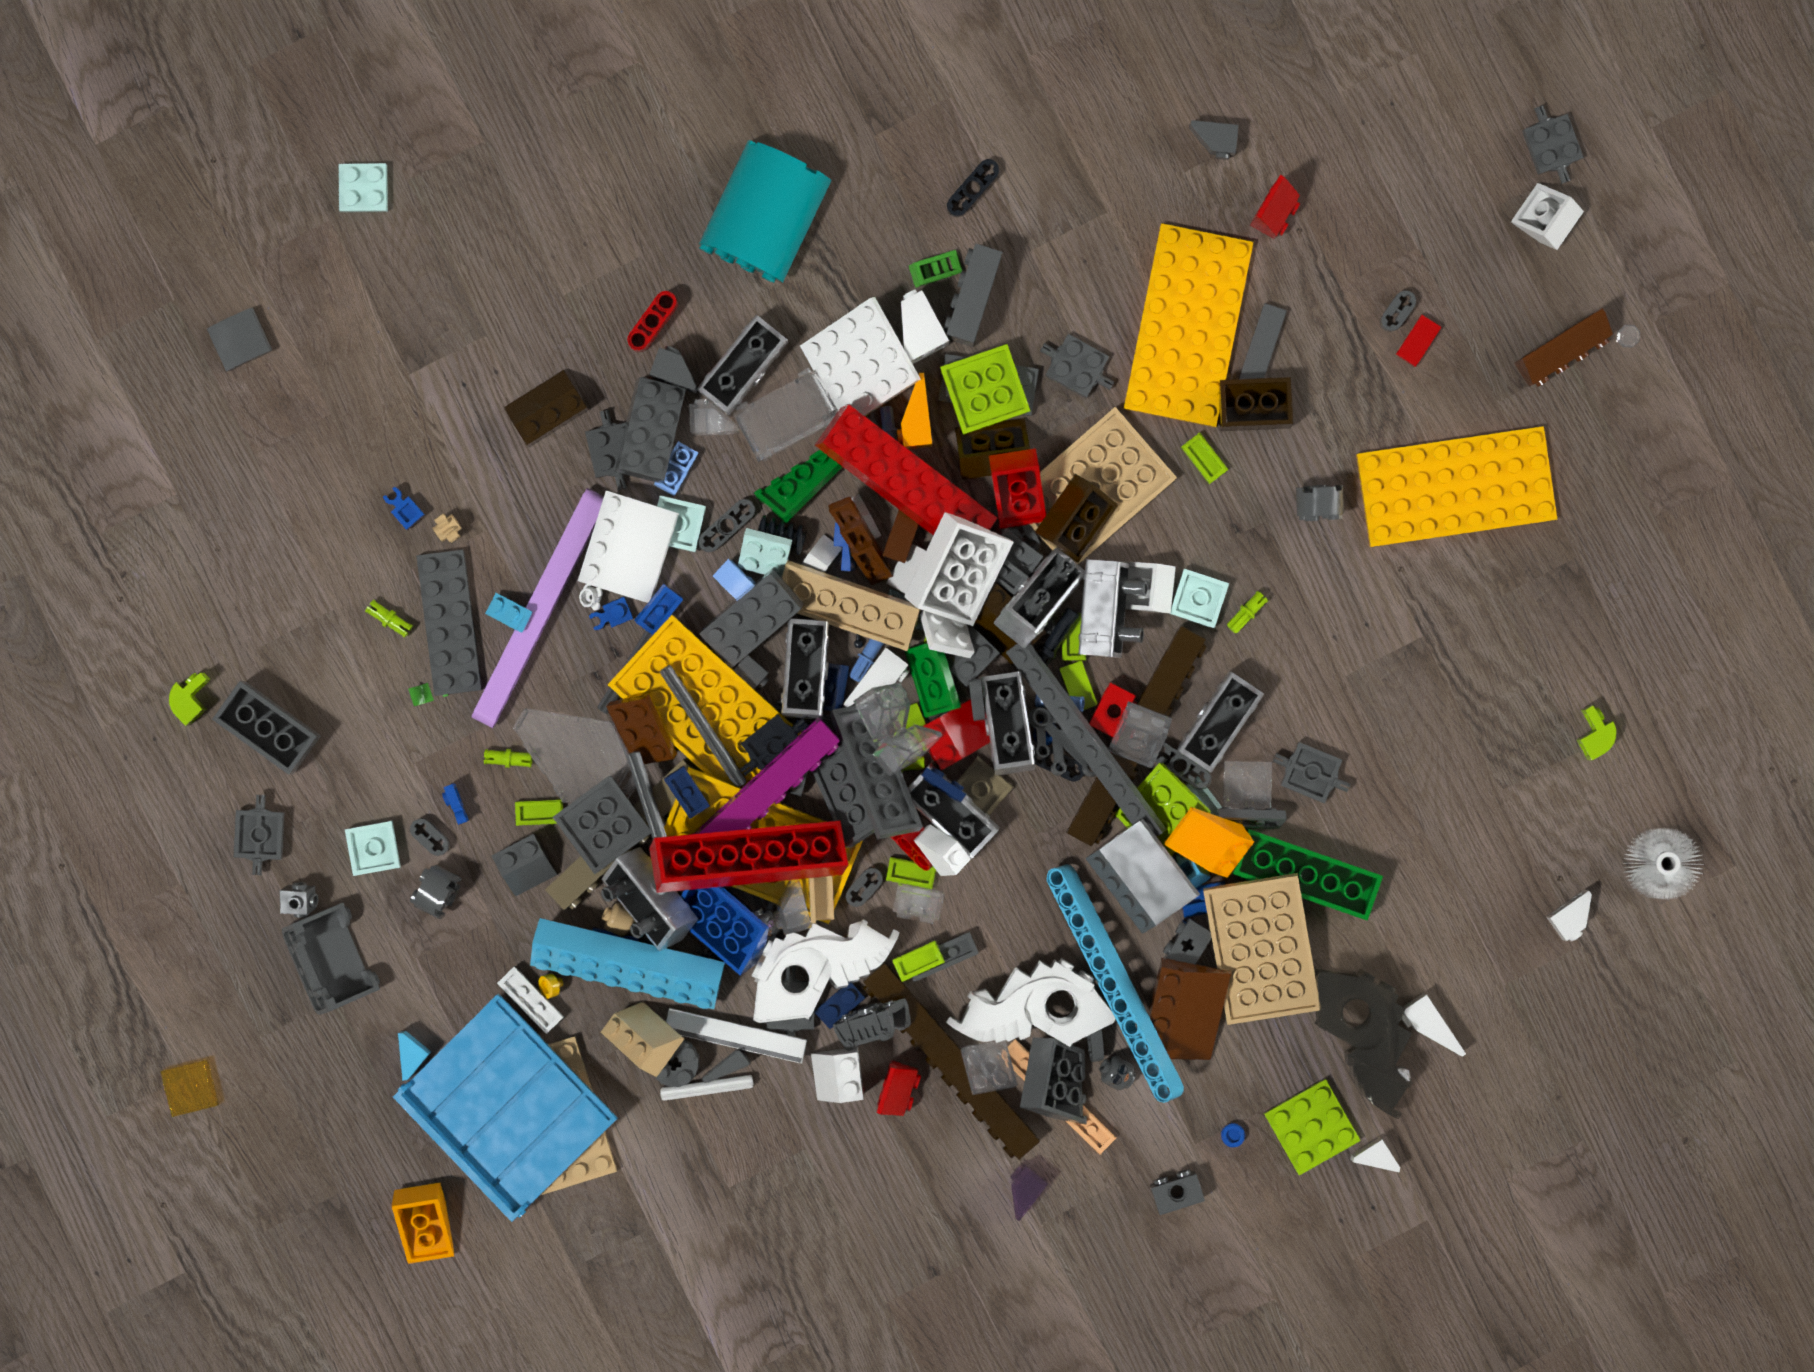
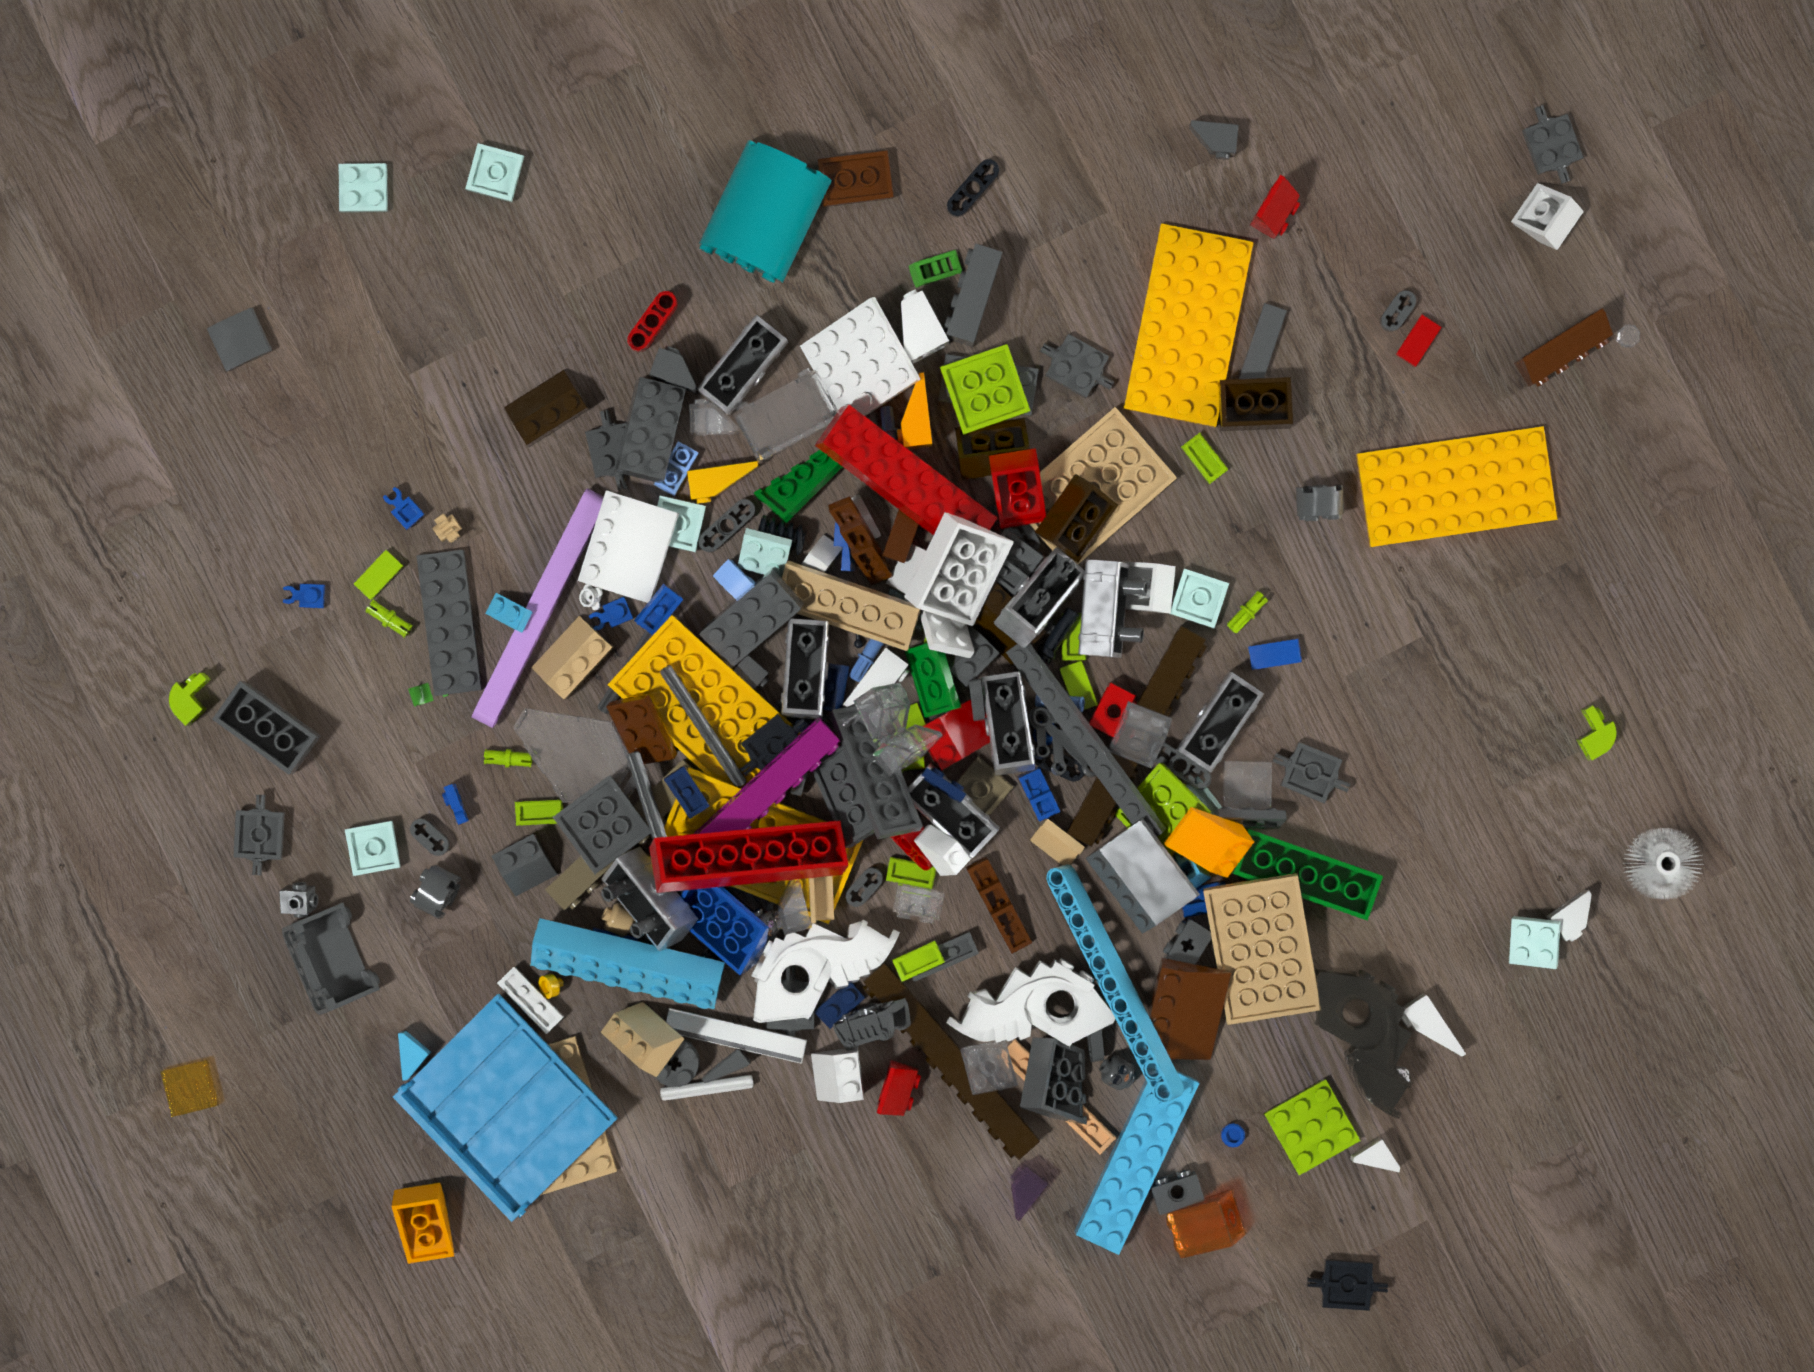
none -> blue plate [283,584,325,609]
none -> lime tile [354,550,404,600]
none -> light aqua plate [465,143,524,202]
none -> tan slope [531,616,614,700]
none -> yellow slope [687,461,759,504]
none -> reddish brown plate [818,150,894,207]
none -> reddish brown slope [966,857,1032,954]
none -> blue slope [1018,766,1060,822]
none -> tan panel [1030,818,1085,865]
none -> medium azure brick [1075,1065,1199,1255]
none -> clear orange slope [1166,1189,1246,1258]
none -> blue slope [1248,639,1302,670]
none -> black plate [1307,1259,1388,1311]
none -> light aqua plate [1509,916,1561,969]

